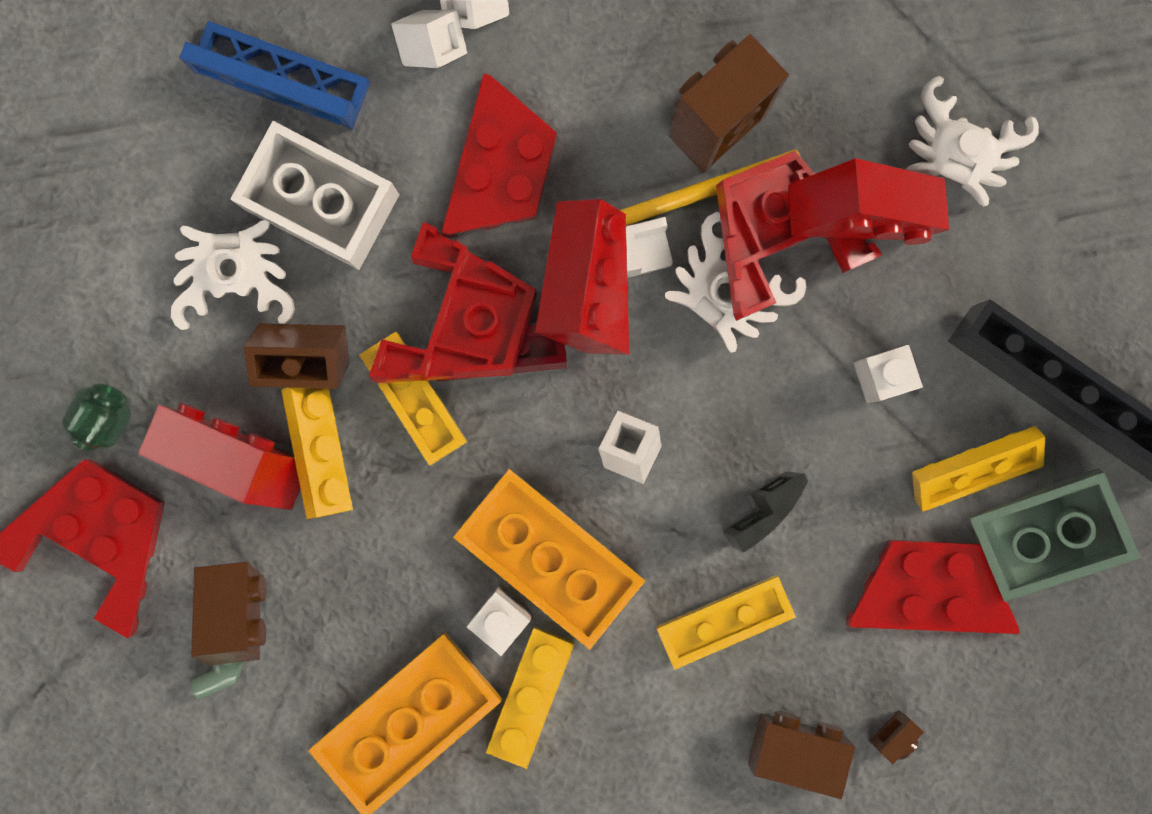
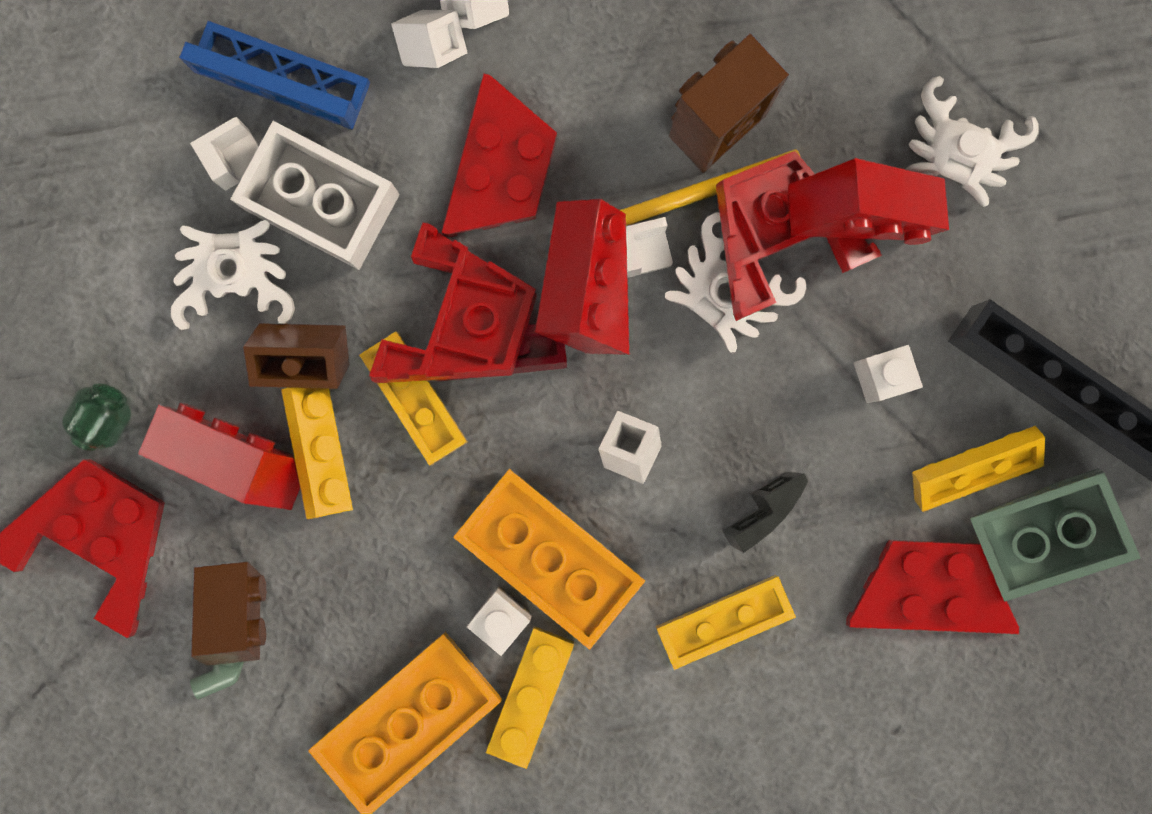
reddish brown brick [748,711,855,799] -> none
reddish brown plate [869,710,924,765] -> none
none -> white panel [190,117,259,191]

